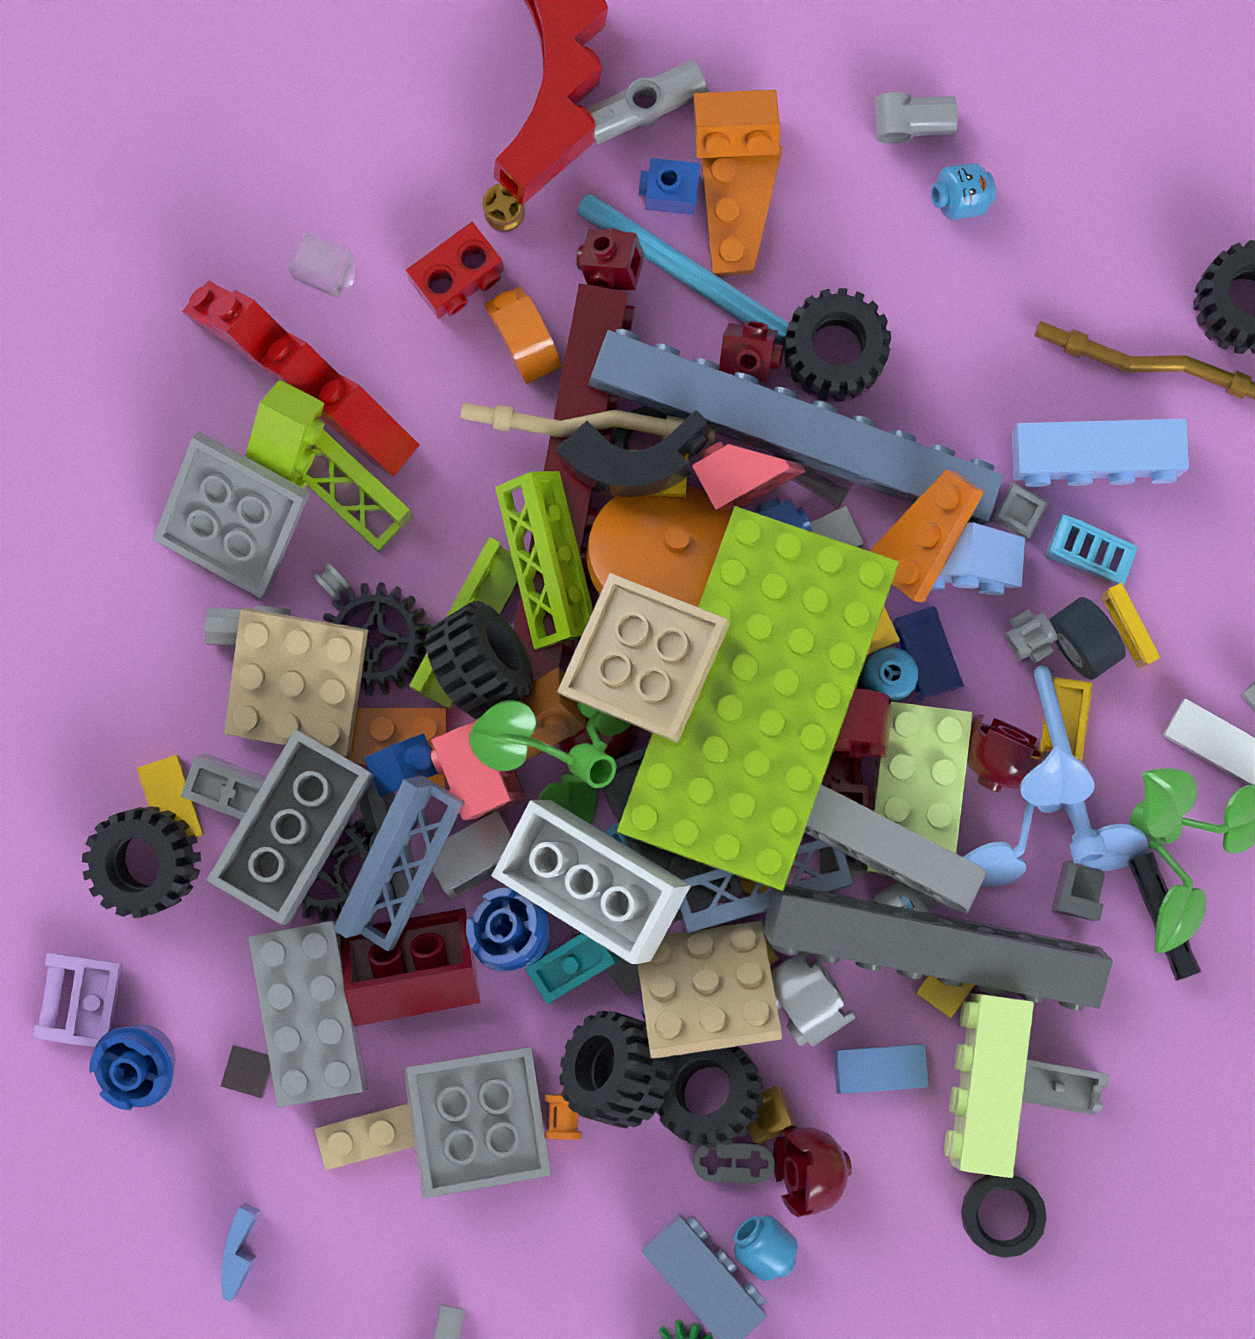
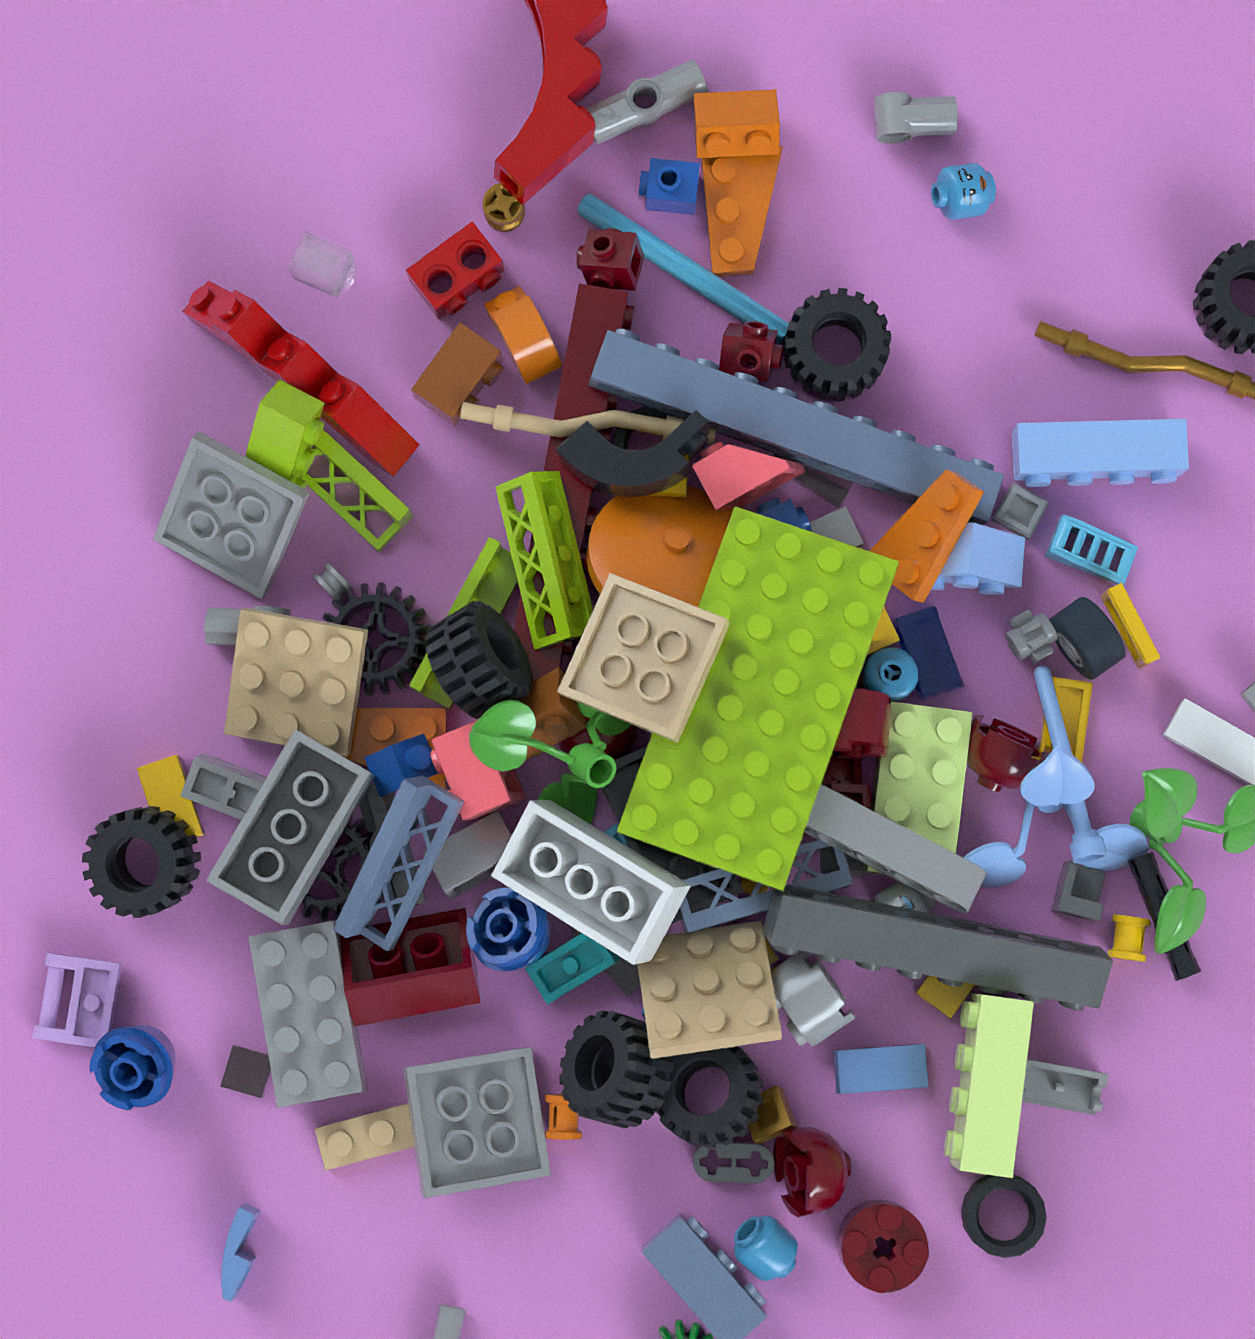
none -> dark orange brick [411,322,504,426]
none -> dark red brick [838,1200,929,1293]
none -> yellow bush [1107,914,1151,962]

